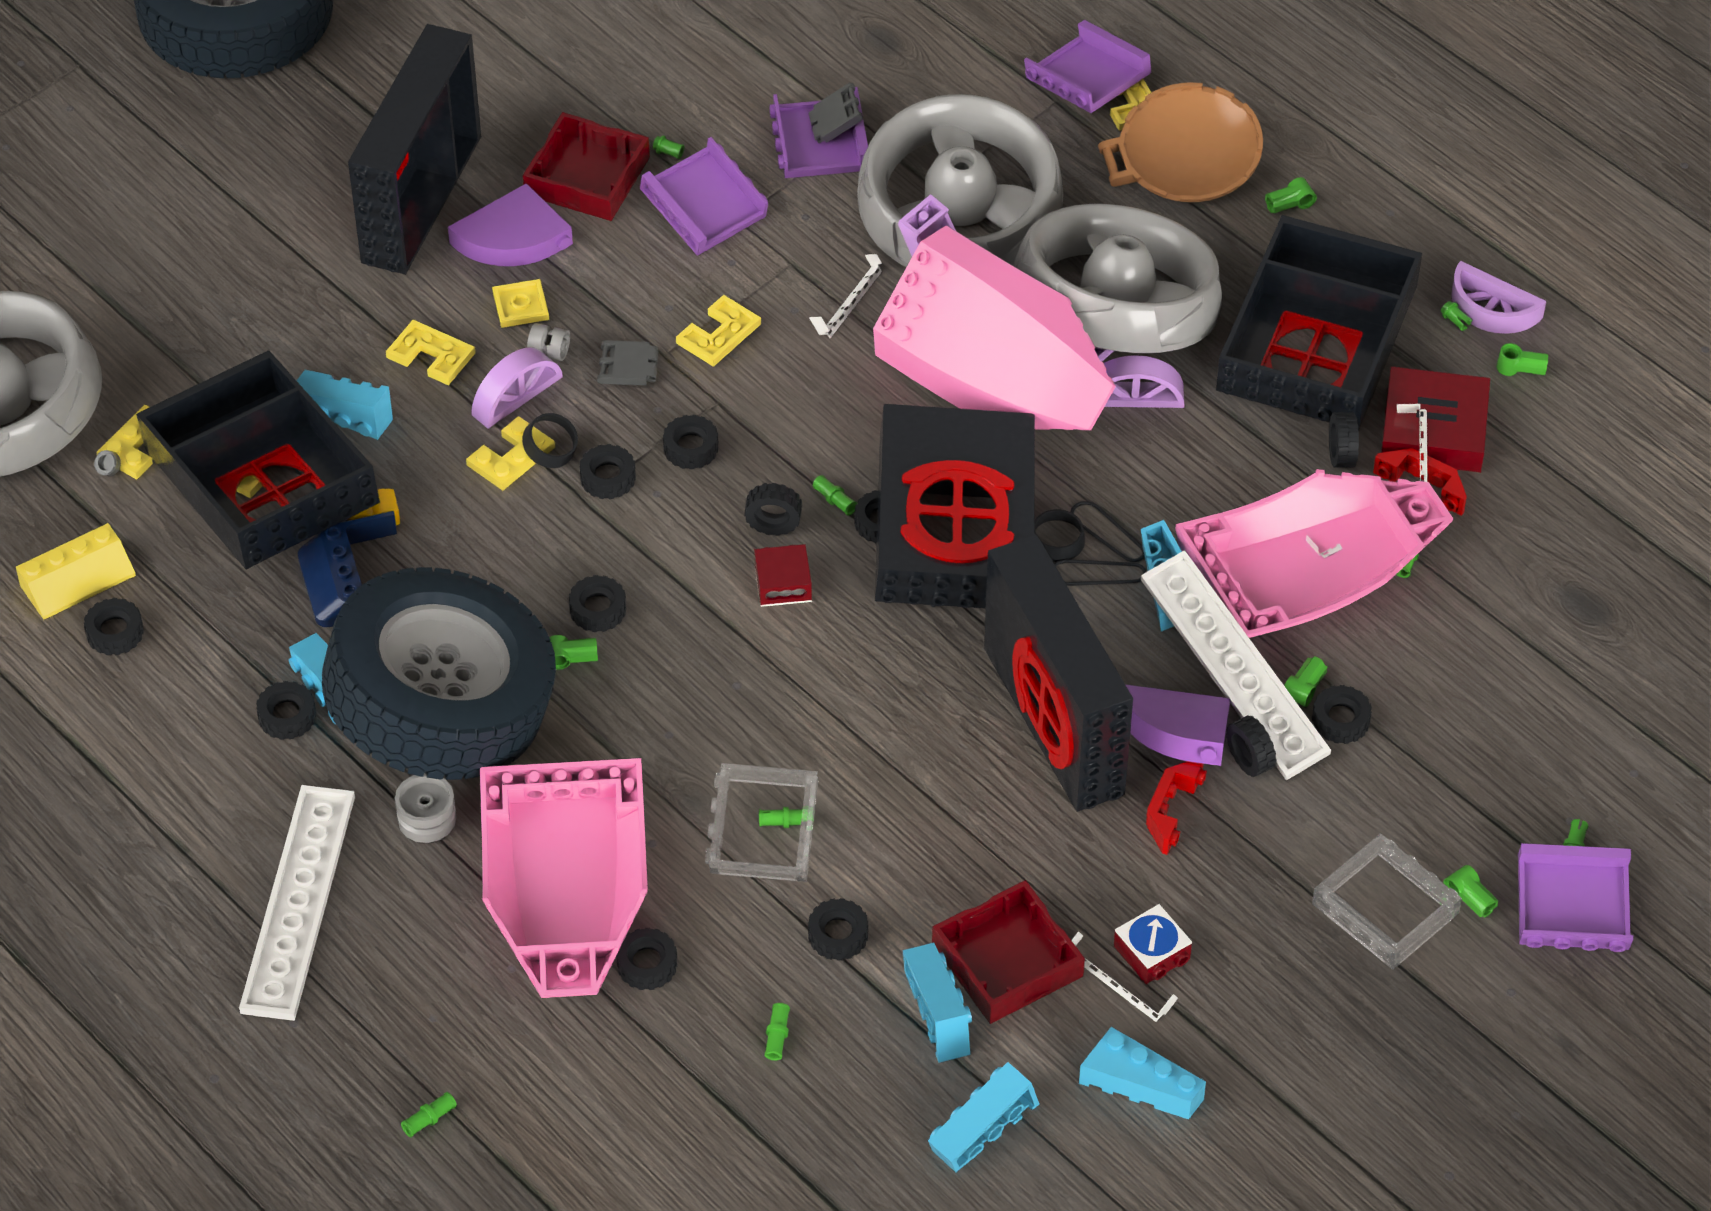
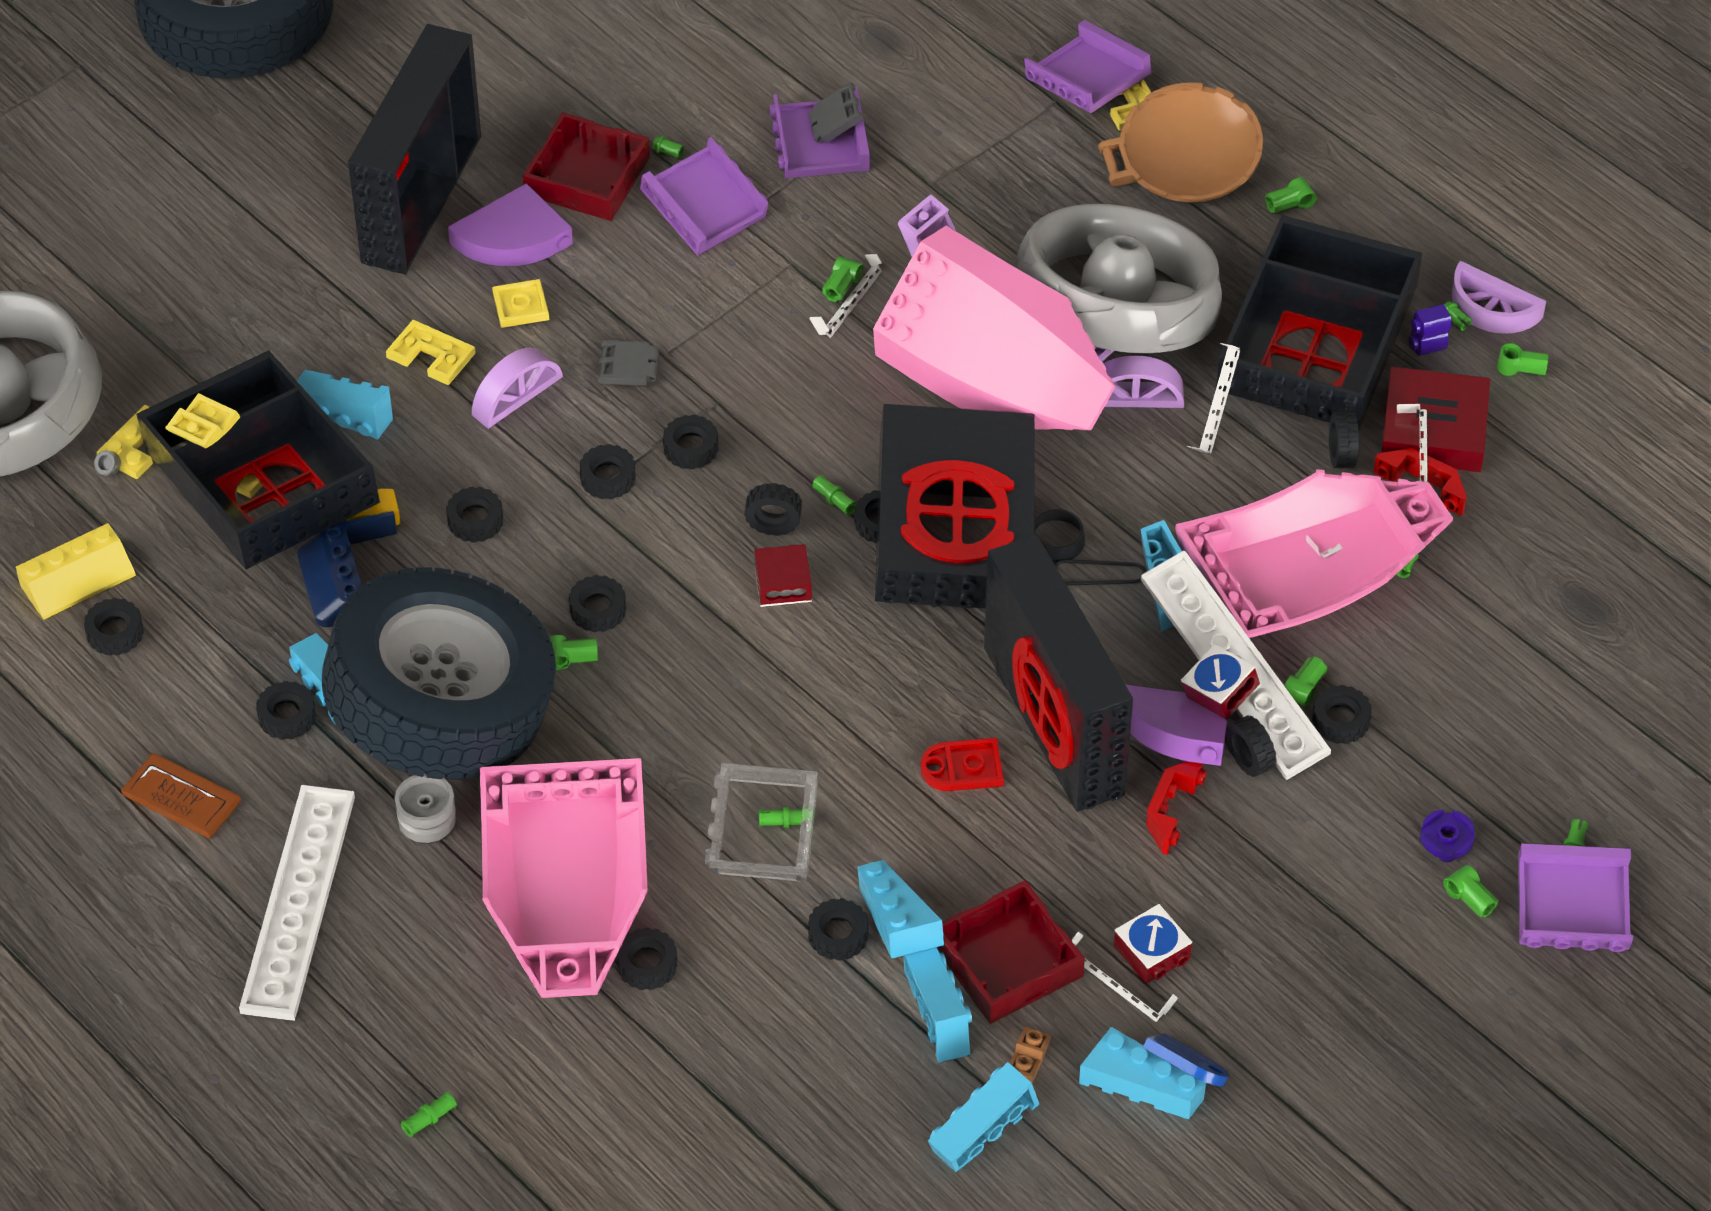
light yellow plate [466,416,555,491] -> none
black tyre [522,413,578,468] -> none
light grey wheel [527,323,570,361] -> none
light yellow plate [676,295,761,367] -> none
bright green pin [765,1003,790,1060] -> none
light grey wheel [857,94,1063,267] -> none
black piece [1070,501,1144,562] -> none
clear window [1312,833,1462,970] -> none
none -> dark orange tile [121,753,241,839]
none -> light yellow slope [165,393,240,448]
none -> black tyre [446,487,503,543]
none -> bright green piece [823,256,864,303]
none -> medium azure wedge [857,860,944,959]
none -> red tile [921,738,1004,791]
none -> medium nougat slope [1009,1027,1051,1083]
none -> blue tile [1143,1033,1229,1087]
none -> piece [1181,644,1260,720]
none -> white piece [1187,343,1240,454]
none -> dark purple brick [1409,304,1451,356]
none -> dark purple plate [1420,810,1475,862]

